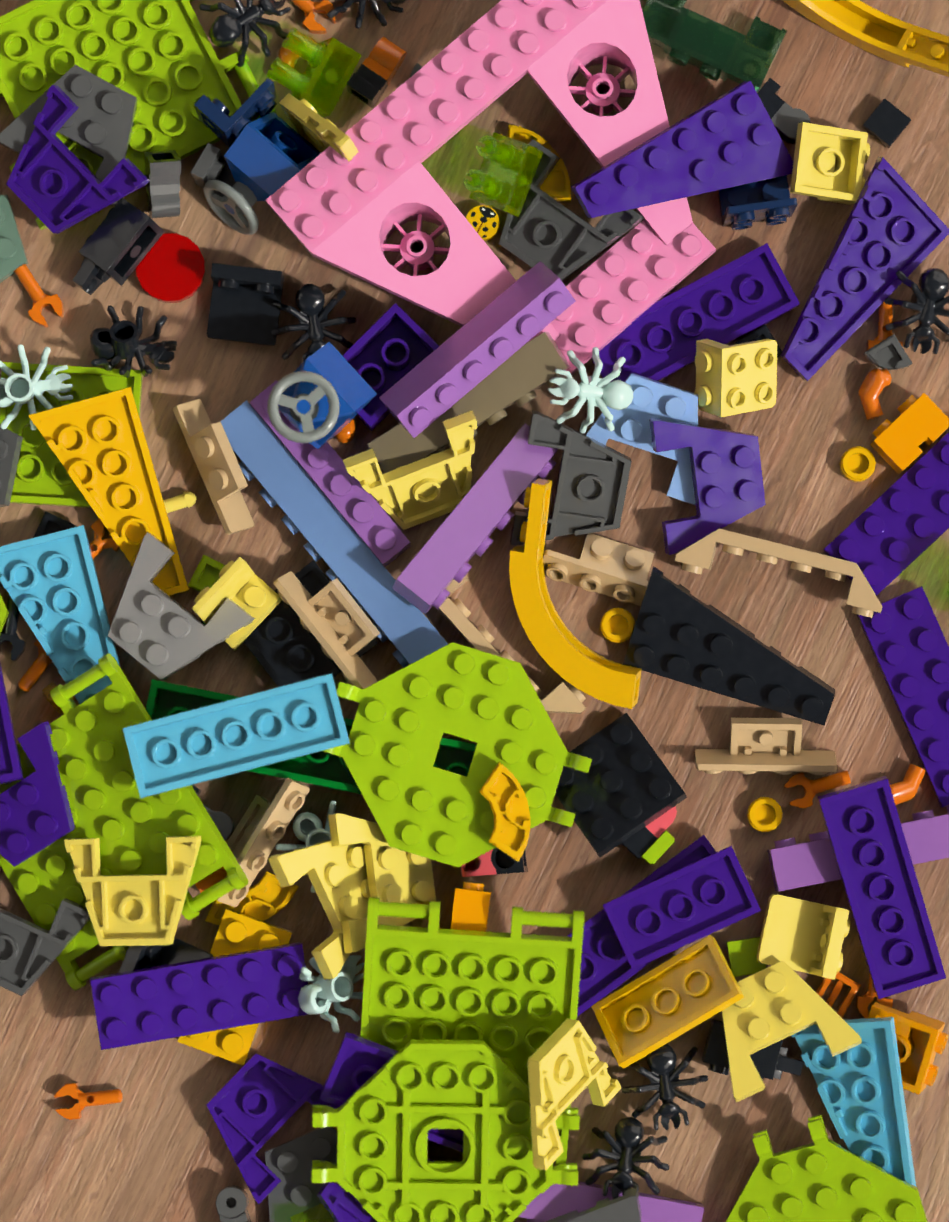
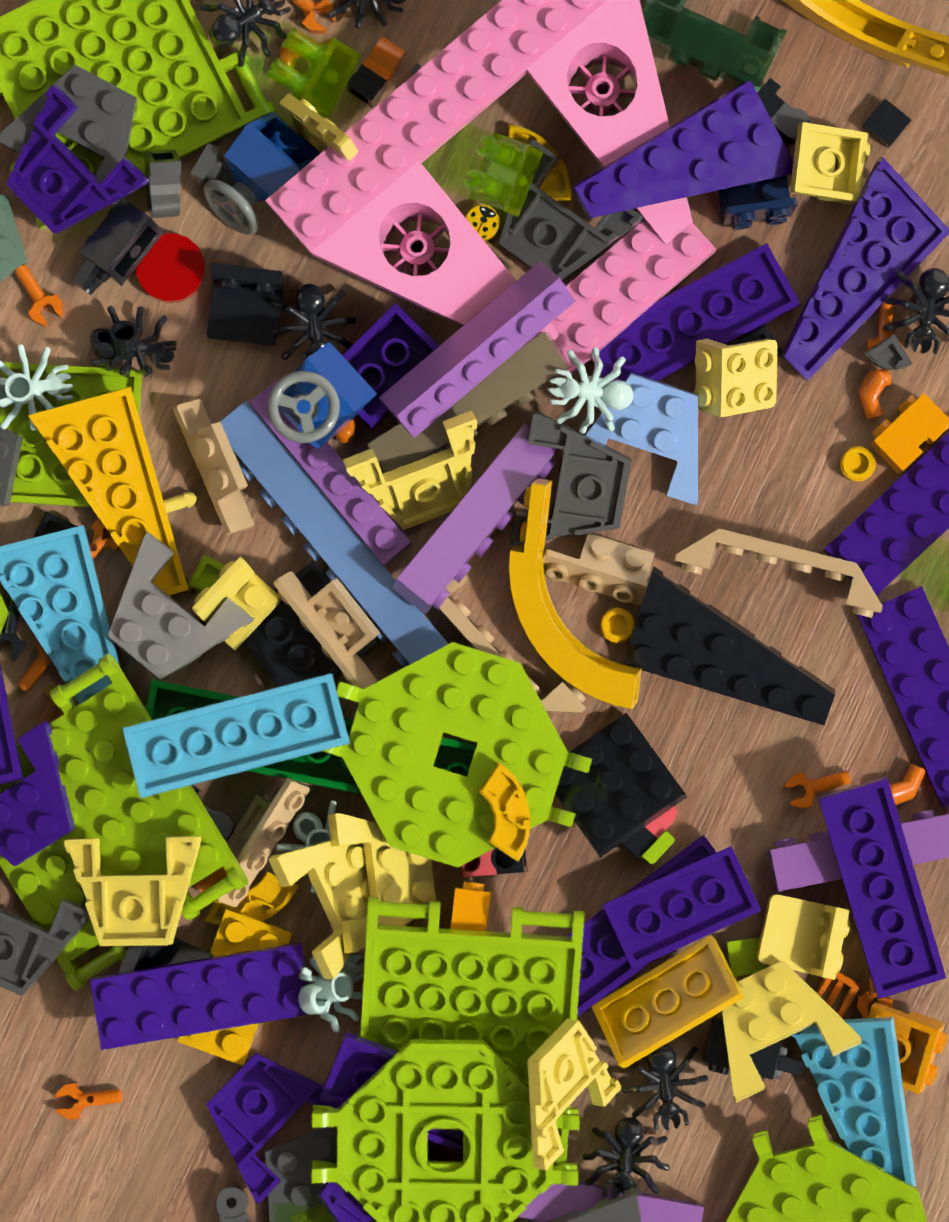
dark blue bracket [194,78,277,148] -> none
dark purple wing [649,419,766,555] -> none
tan bracket [694,717,837,775] -> none
yellow tile [747,797,783,832] -> none

